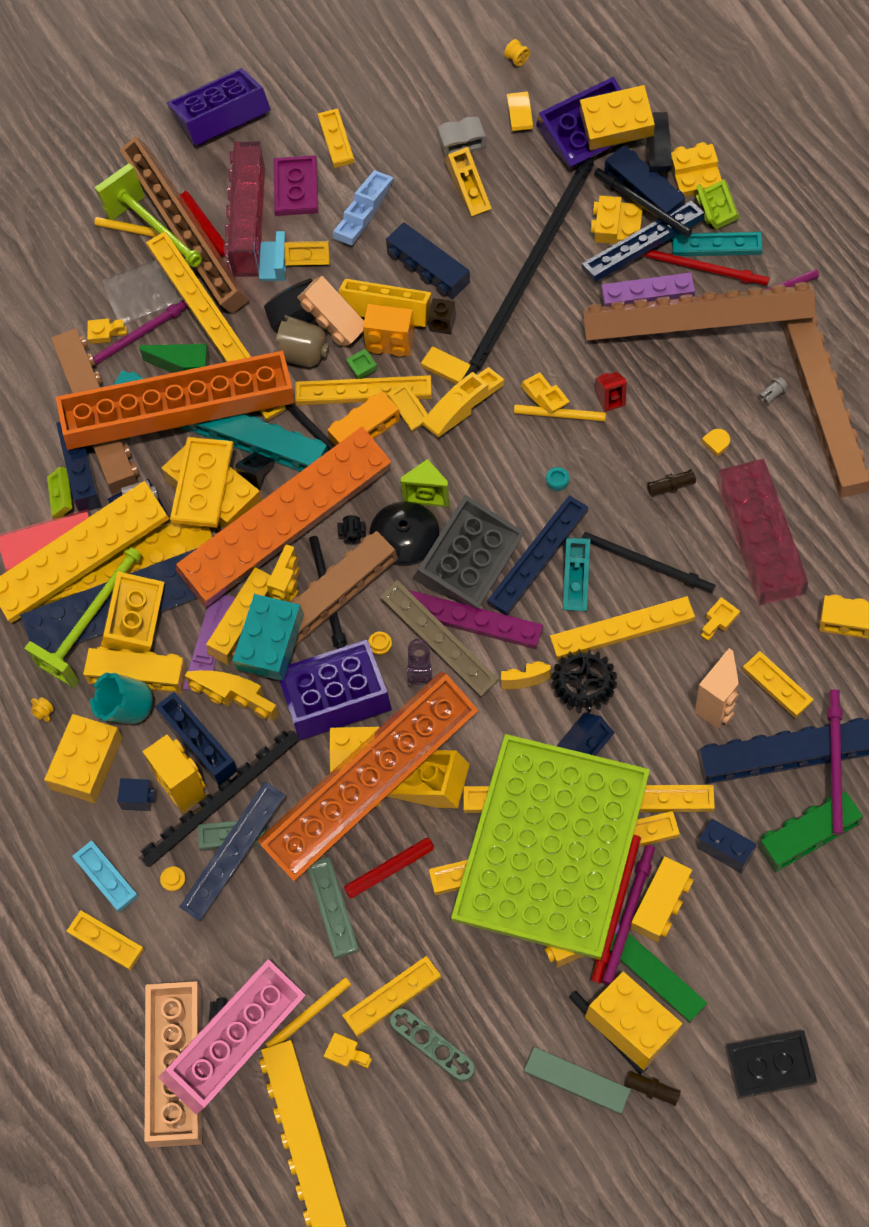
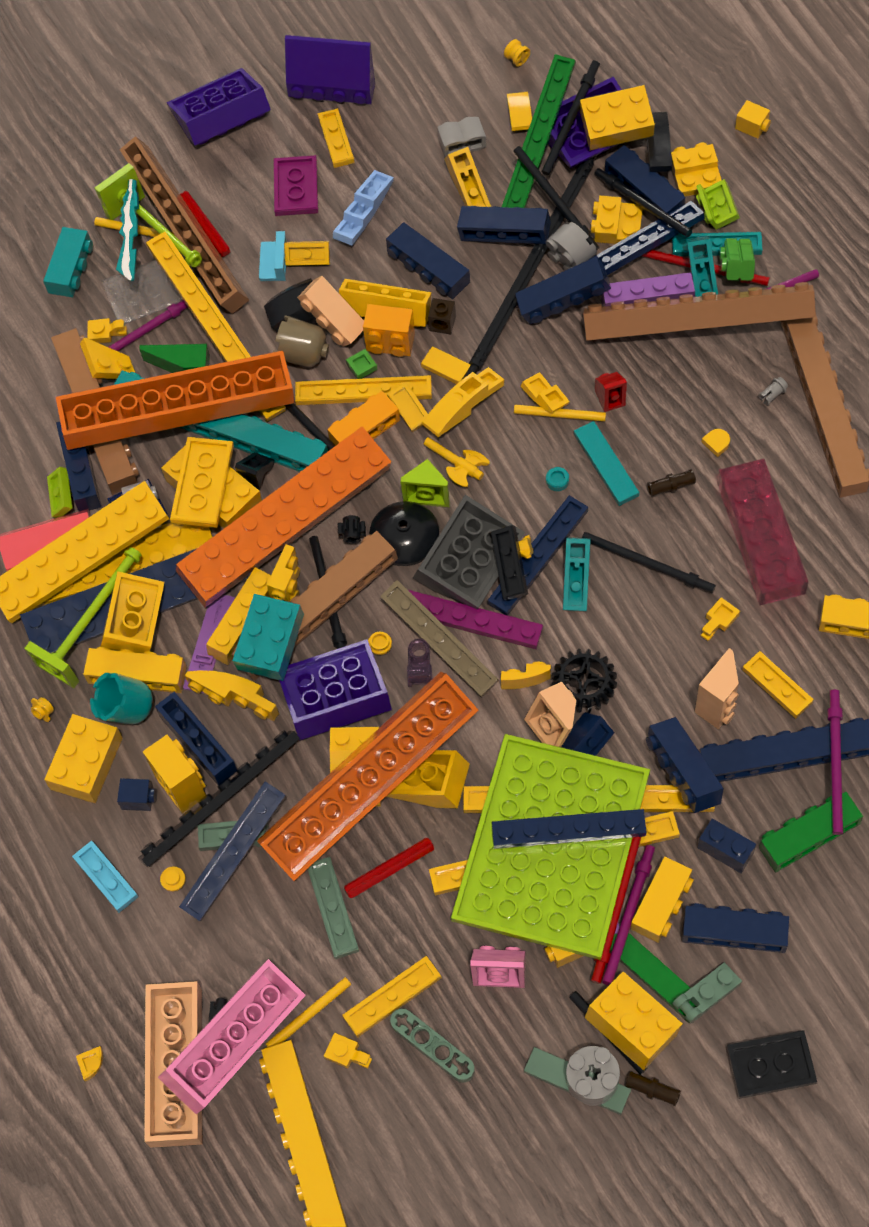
yellow plate [67,910,144,971] -> none
clear pink brick [224,141,265,277] -> none
yellow plate [550,596,695,660] -> none
none -> teal brick [43,227,93,298]
none -> yellow tile [76,1046,103,1082]
none -> yellow wing [80,338,135,379]
none -> teal sword [116,179,139,281]
none -> dark purple slope [285,35,375,104]
none -> yellow piece [424,437,490,487]
none -> dark blue brick [457,206,551,244]
none -> bright pink slope [470,946,526,988]
none -> black tile [491,525,528,601]
none -> dark blue plate [492,809,646,849]
none -> green tile [502,54,576,208]
none -> black bar [513,146,600,250]
none -> dark blue brick [515,257,611,325]
none -> yellow piece [518,535,533,559]
none -> light nougat slope [524,682,576,747]
none -> black bar [541,60,600,176]
none -> light grey brick [546,221,597,270]
none -> light grey brick [566,1046,620,1106]
none -> teal tile [574,421,640,506]
none -> dark blue brick [646,717,724,813]
none -> sand green plate [672,962,742,1024]
none -> dark blue brick [682,903,789,953]
none -> teal slope [686,236,718,297]
none -> bright green brick [719,238,755,280]
none -> yellow brick [735,100,771,139]

